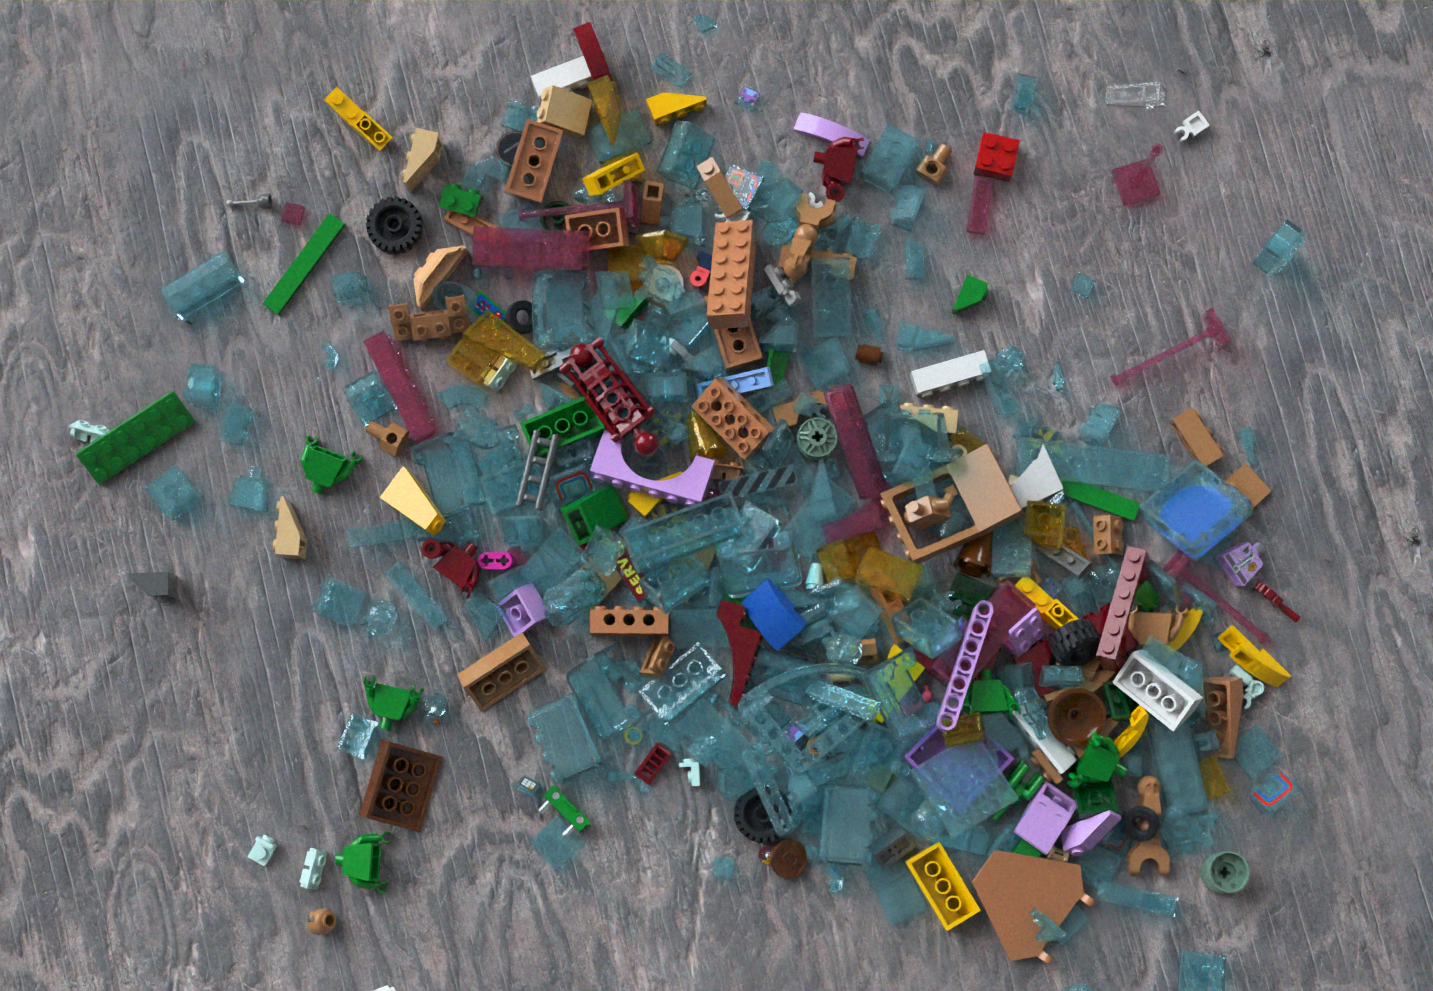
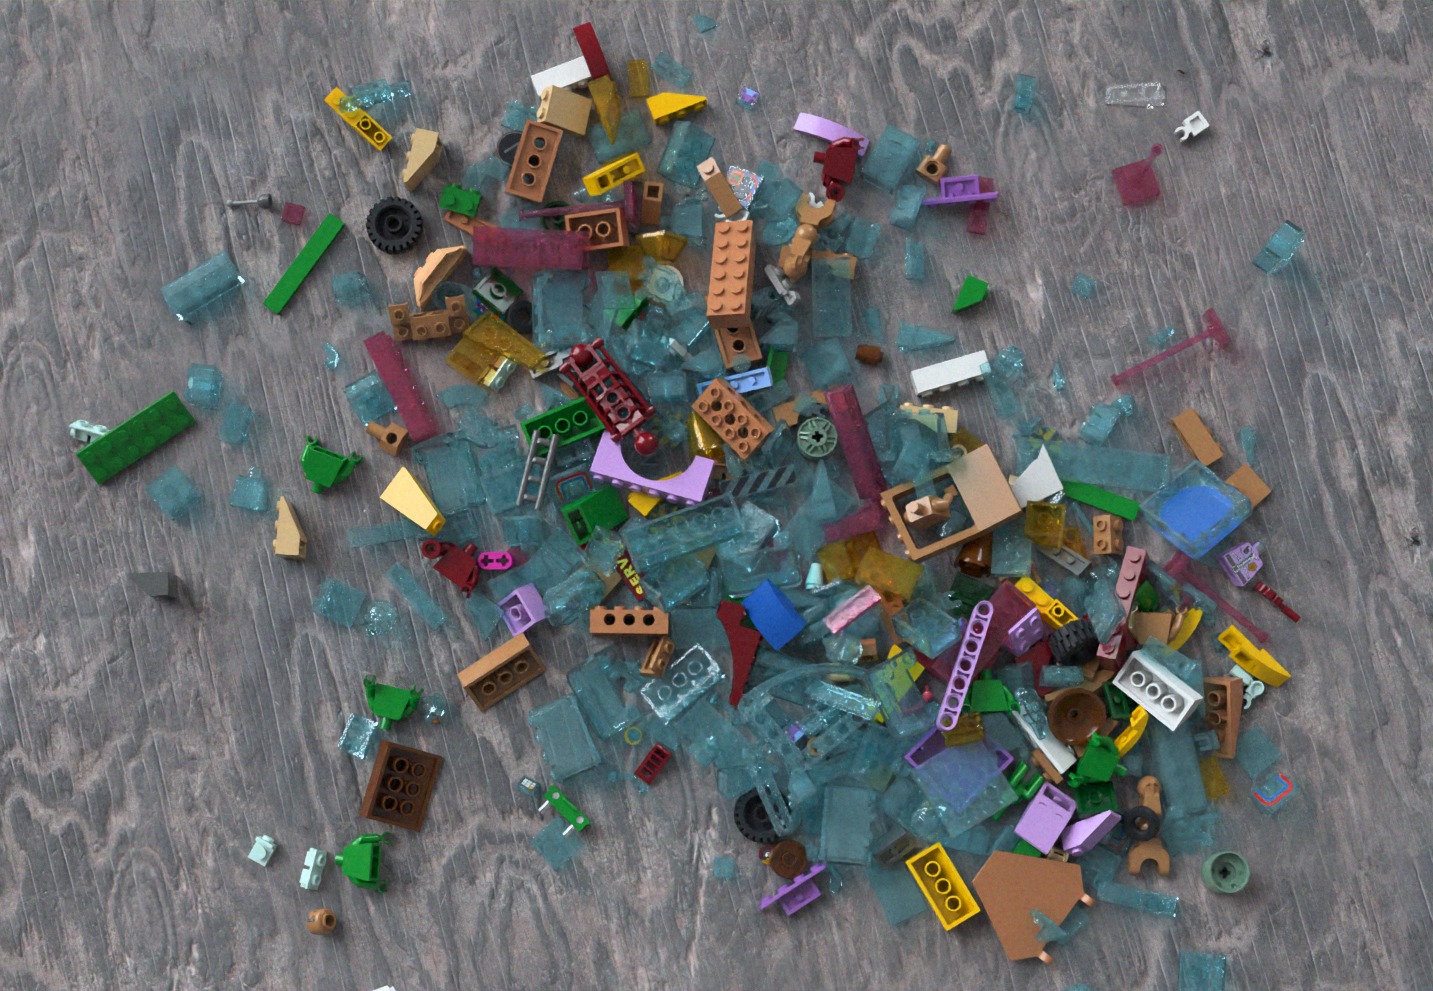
light aqua bracket [679,759,701,786] -> none
coral leg [690,250,712,290] -> none
red brick [973,132,1020,182] -> none
none -> clear light blue bracket [339,78,412,113]
none -> dark green tile [471,267,523,317]
none -> clear yellow tile [628,59,649,98]
none -> clear light blue cone [721,442,746,478]
none -> clear light blue plate [731,354,751,373]
none -> medium lavender bracket [759,862,827,916]
none -> clear pink plate [822,584,882,635]
none -> medium lavender bracket [922,174,999,208]
none -> clear light blue plate [1084,574,1126,645]
none -> clear light blue cone [1111,394,1136,418]
none -> clear light blue bar [1147,325,1174,345]

